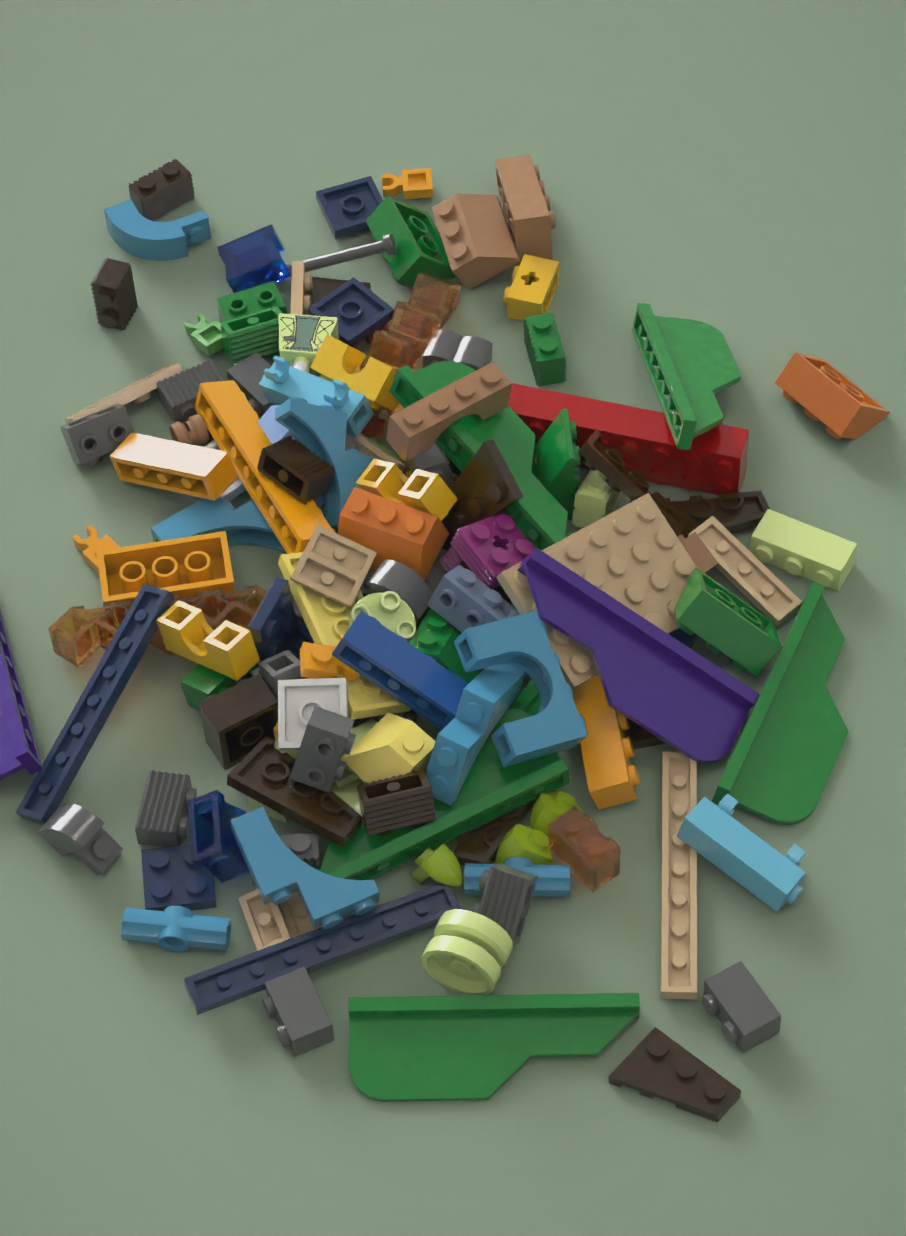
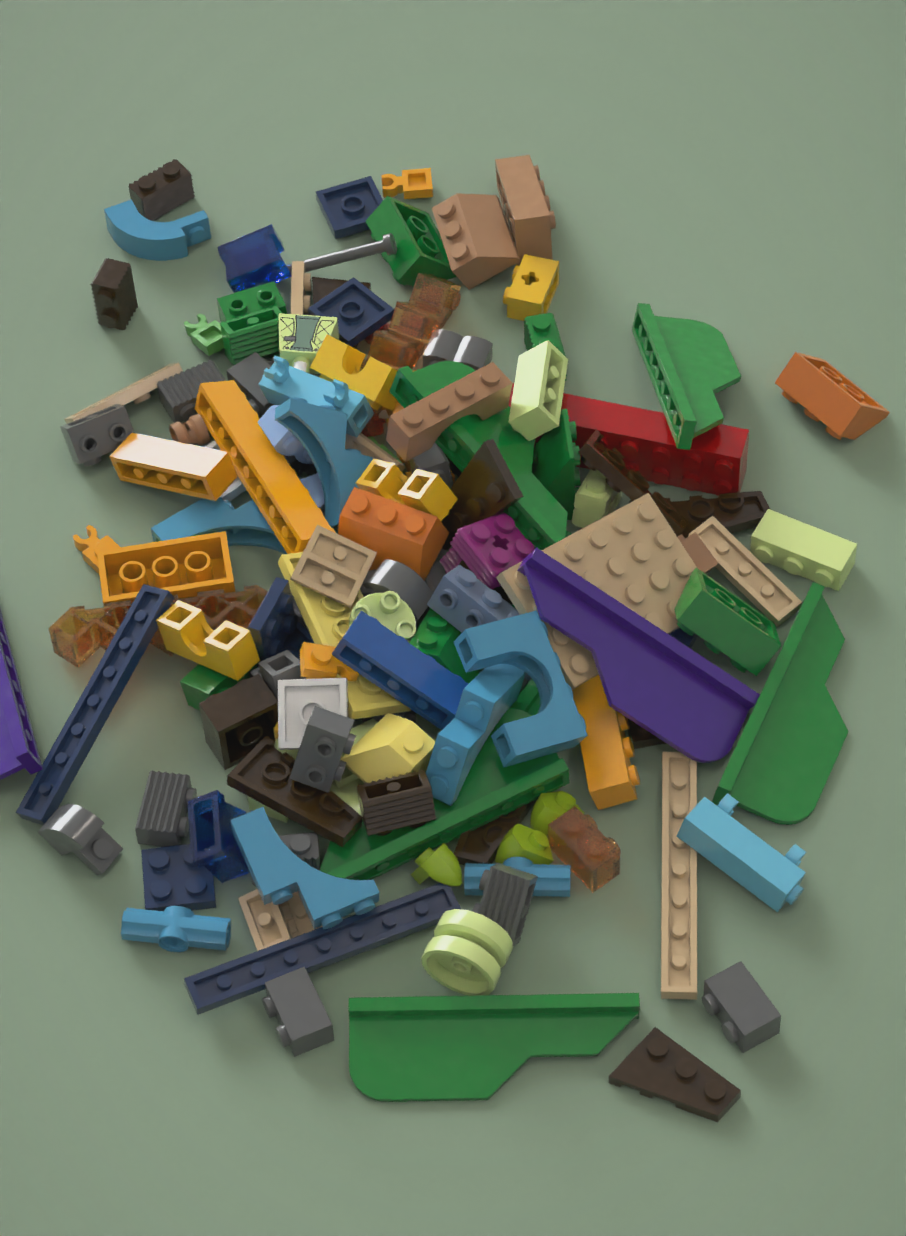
dark brown brick [257,435,335,505] -> none
none -> yellowish green brick [508,340,568,441]

